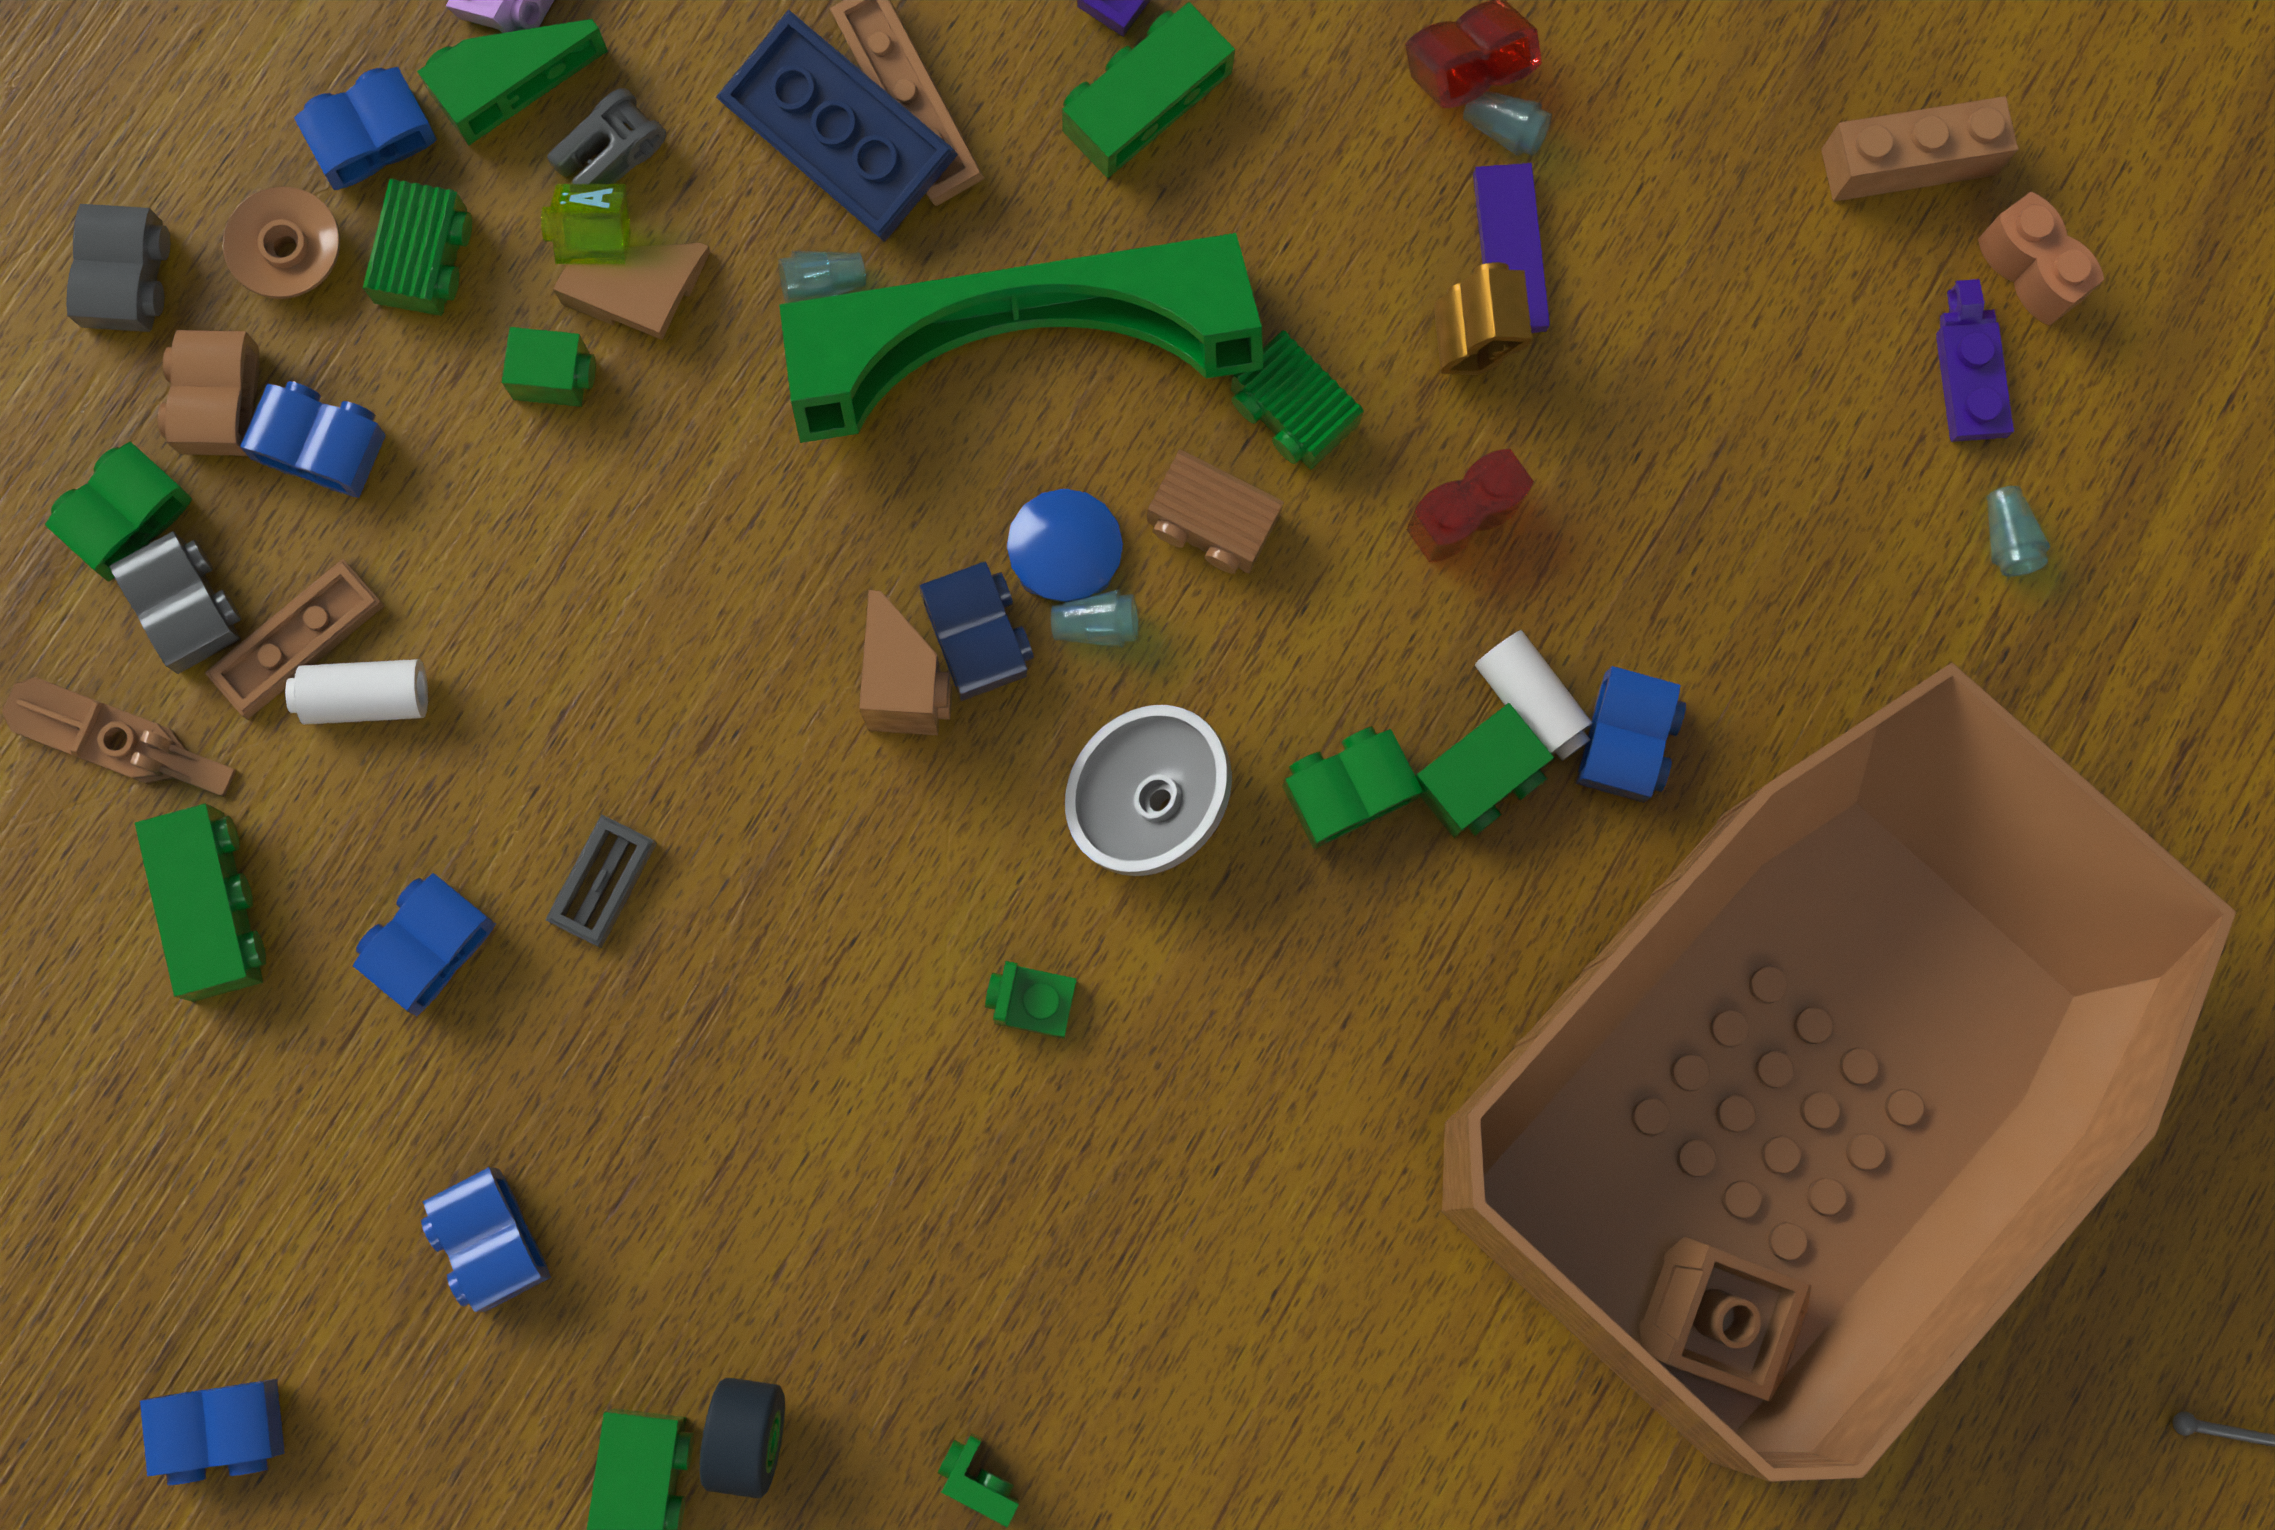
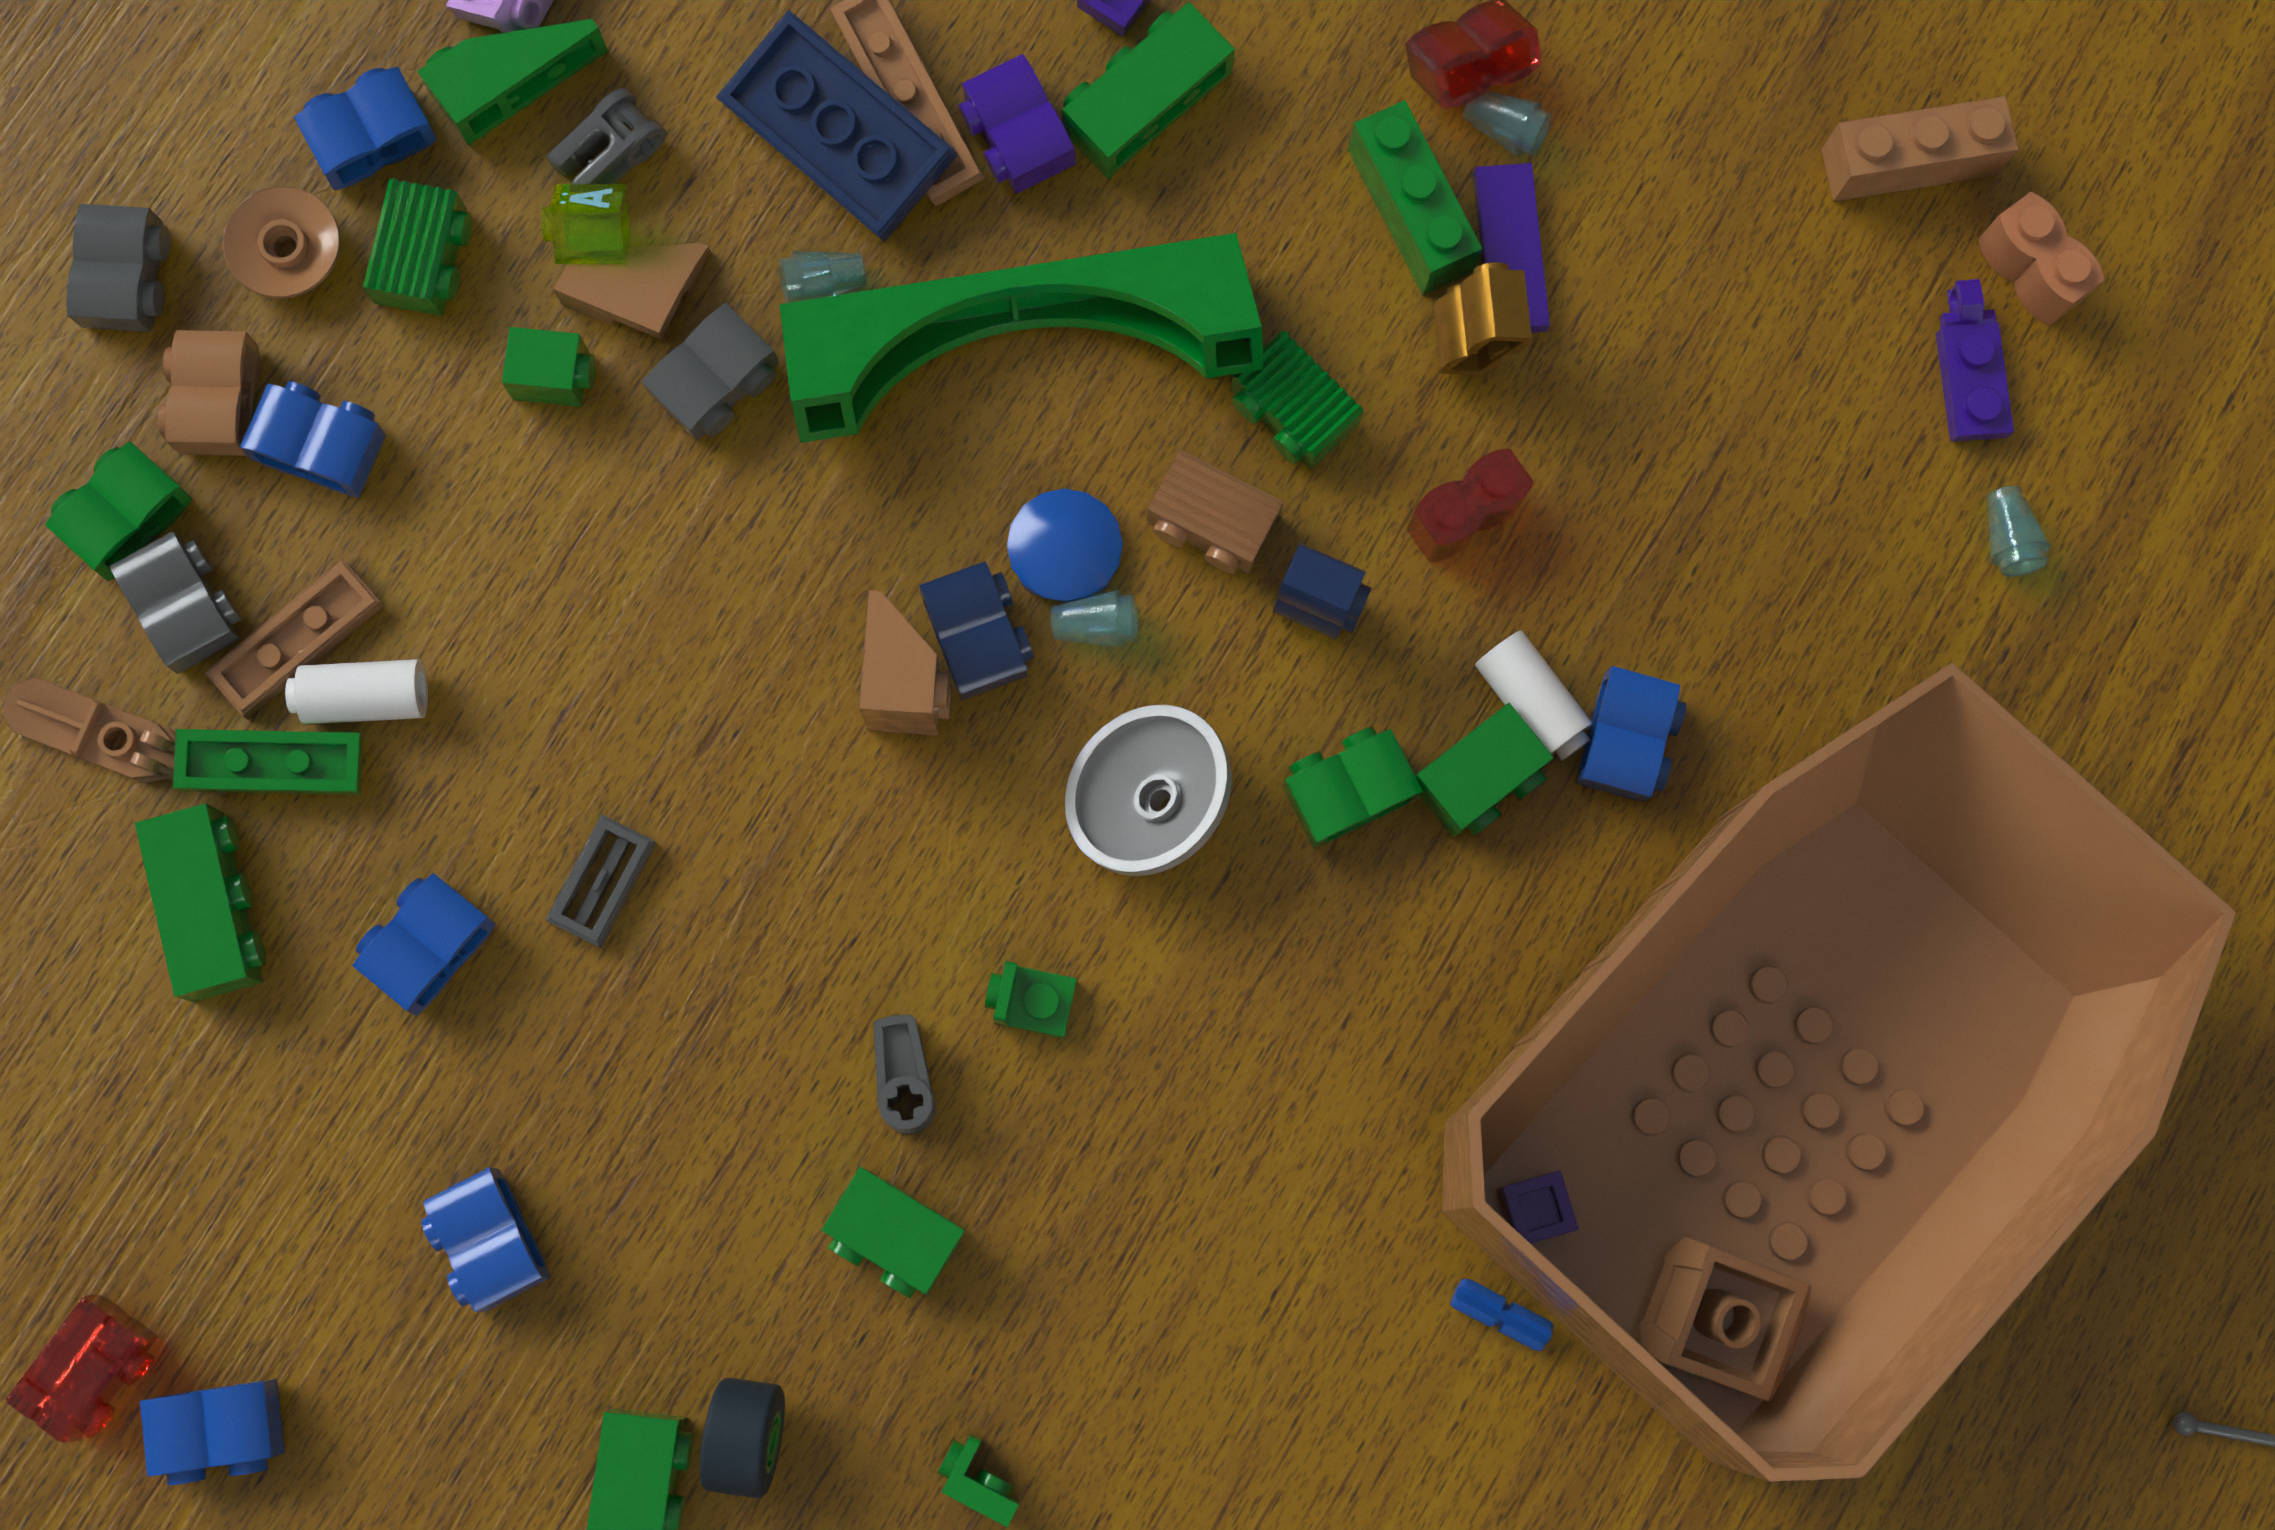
none -> clear red brick [5,1295,158,1443]
none -> green plate [173,729,363,795]
none -> dark grey brick [642,303,779,441]
none -> green brick [821,1167,967,1299]
none -> dark grey piece [873,1015,936,1134]
none -> dark purple brick [958,54,1076,194]
none -> dark blue brick [1272,543,1372,640]
none -> green brick [1347,100,1482,295]
none -> blue piece [1450,1279,1554,1351]
none -> dark purple plate [1499,1170,1579,1244]

